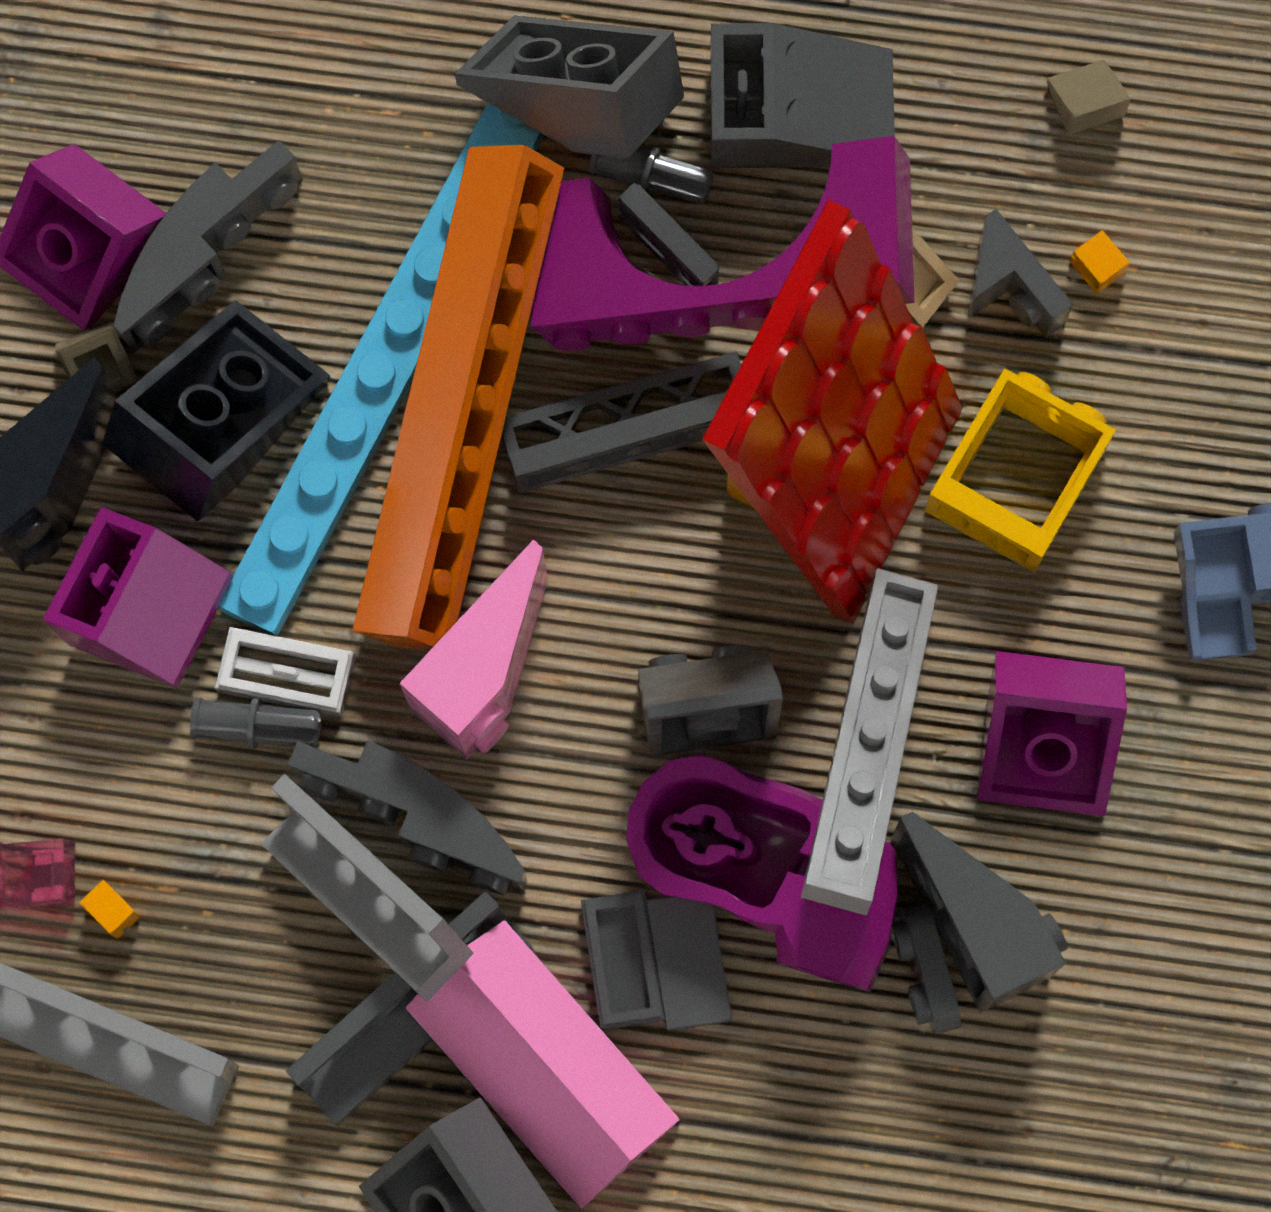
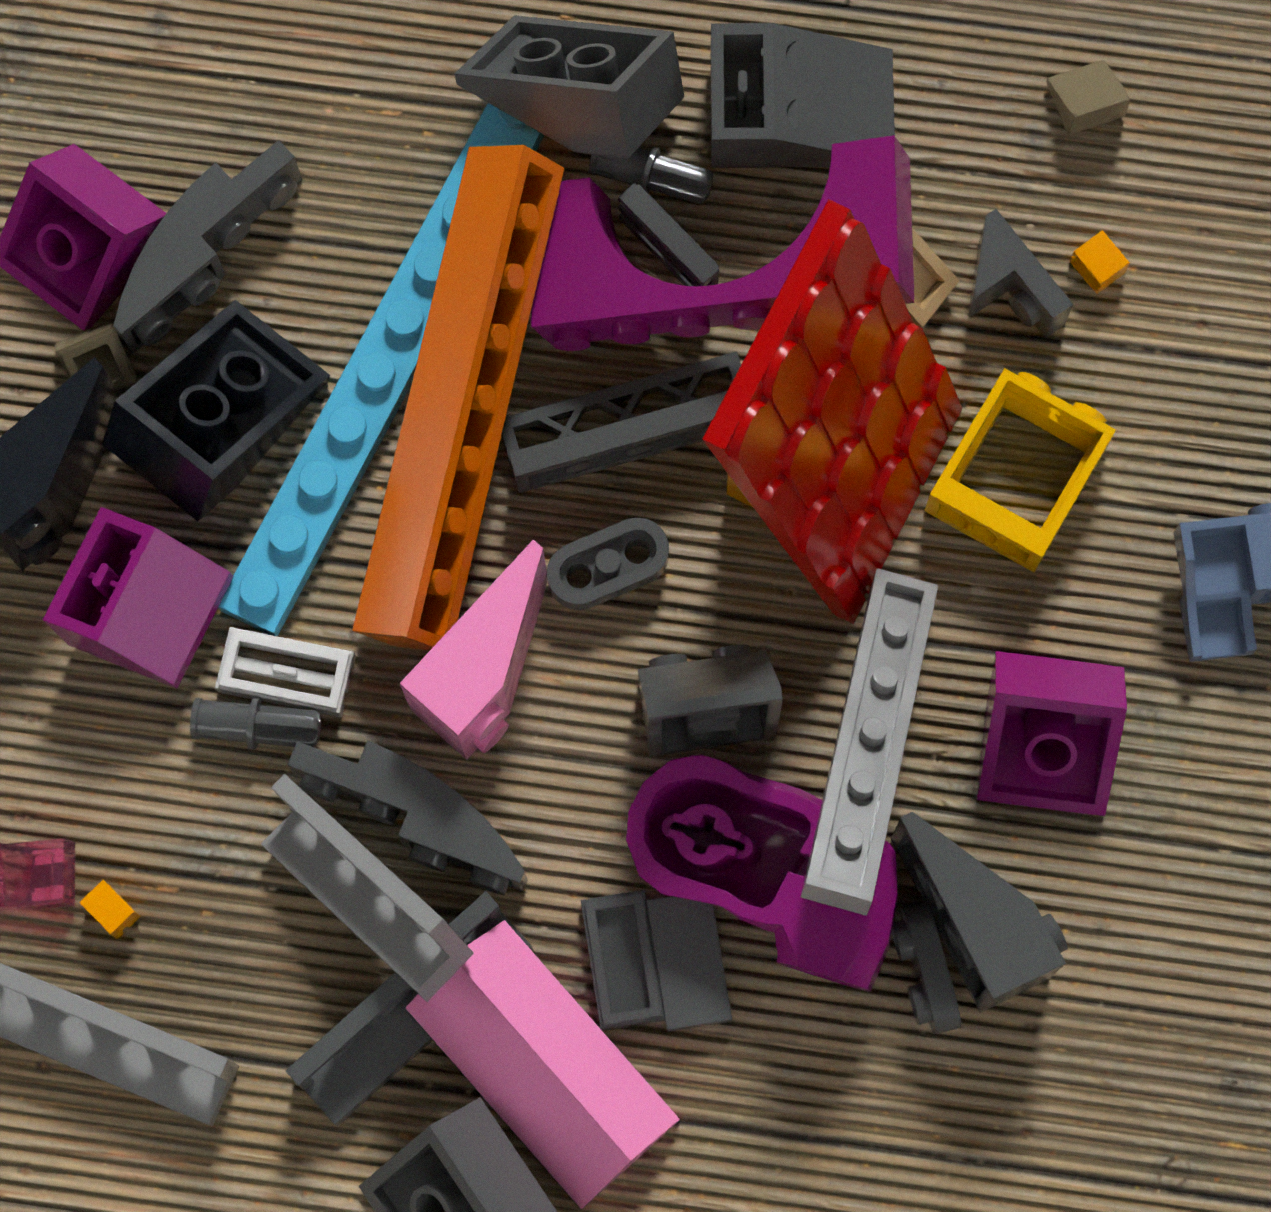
none -> dark grey plate [547,518,669,610]

